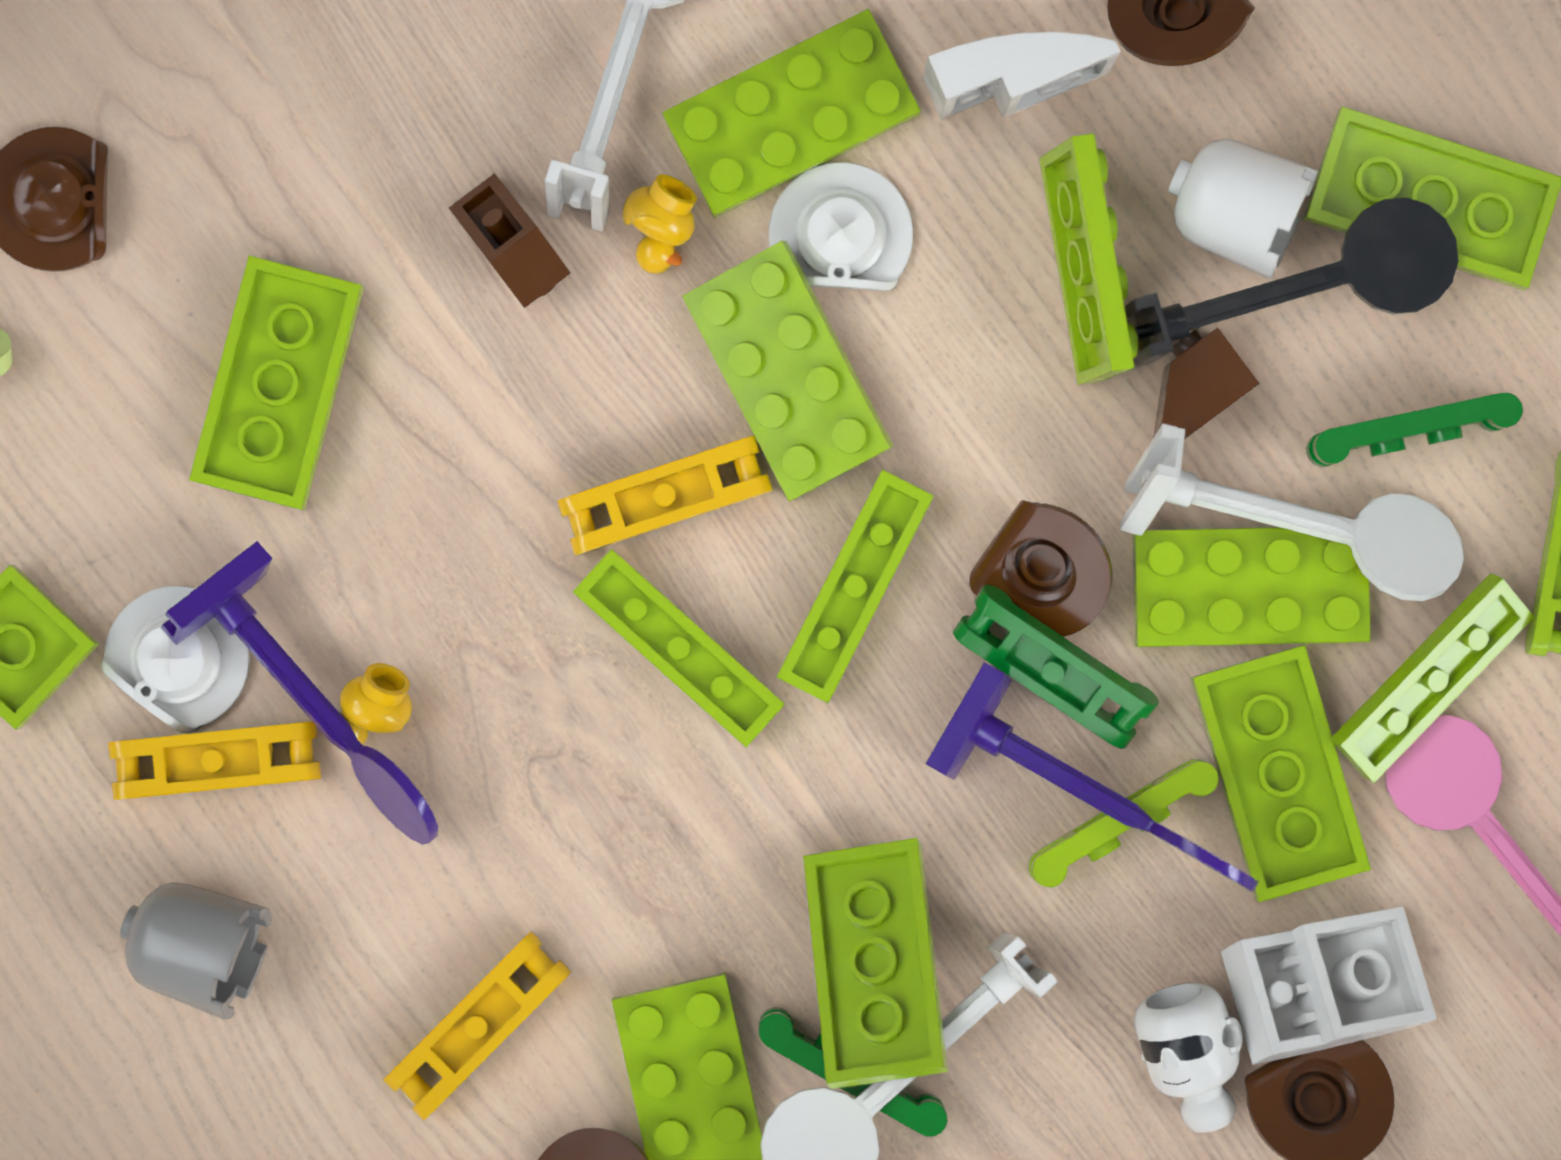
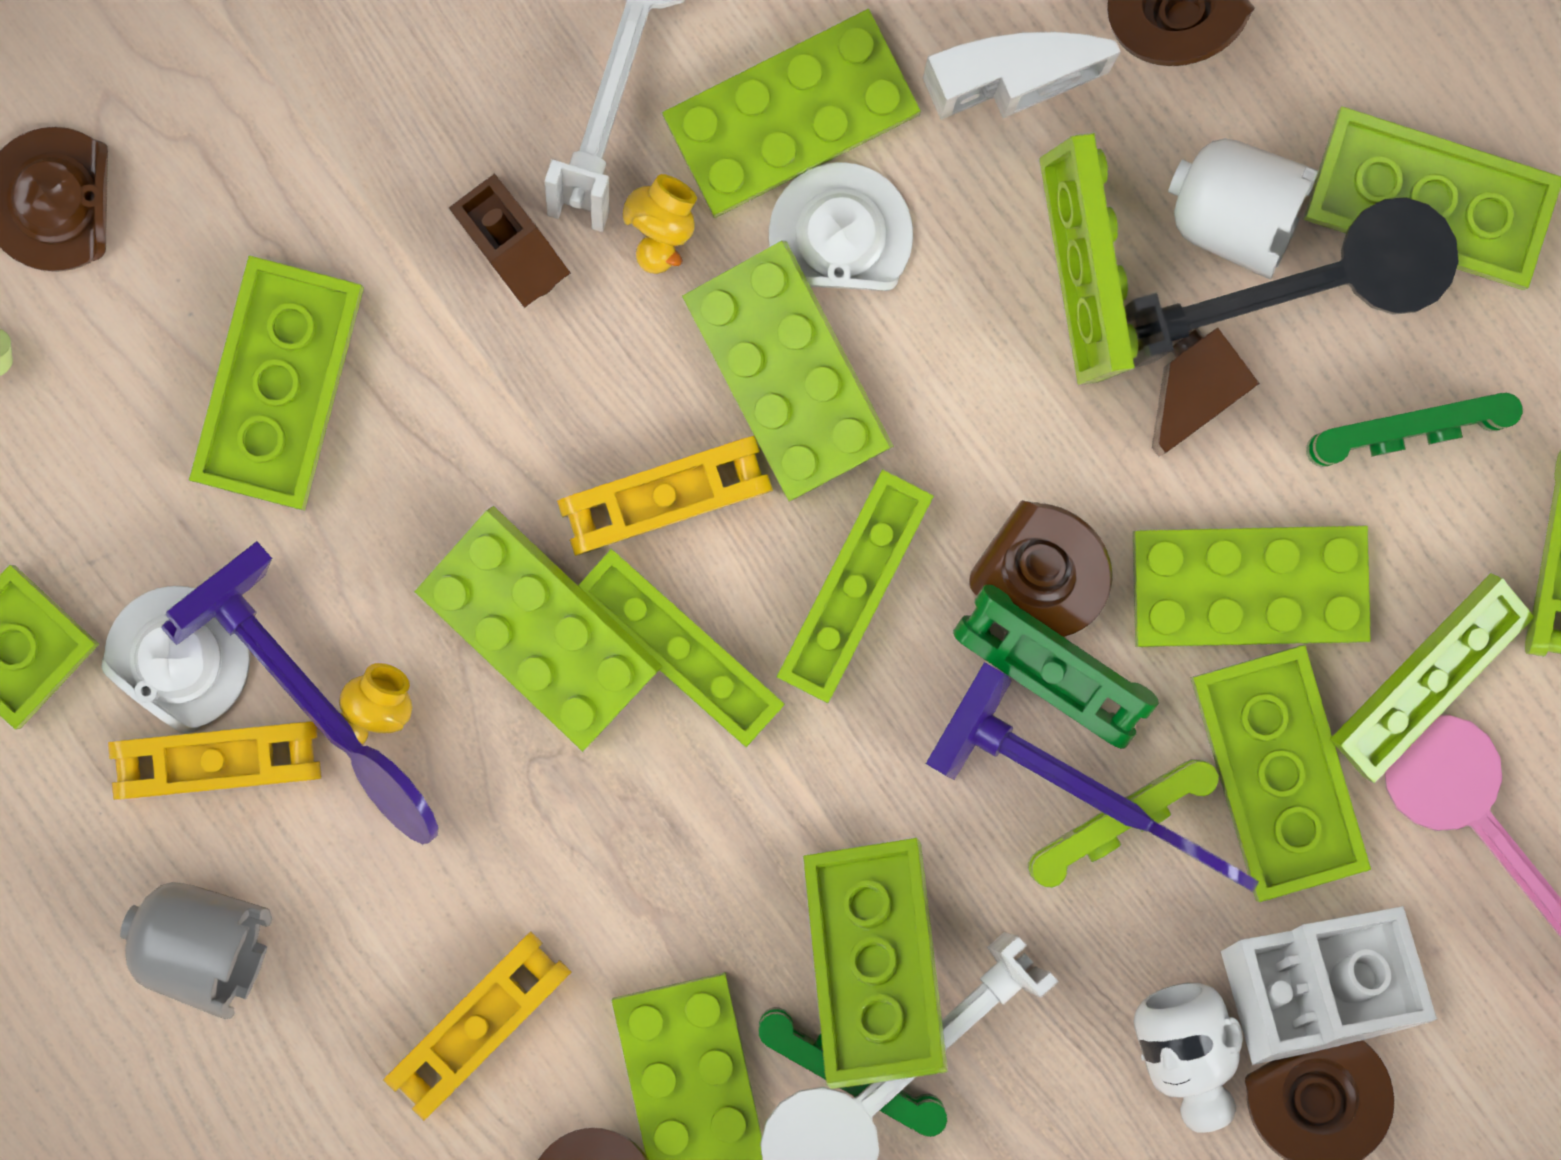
white piece [1120,424,1464,601] -> none
none -> lime plate [414,506,663,752]

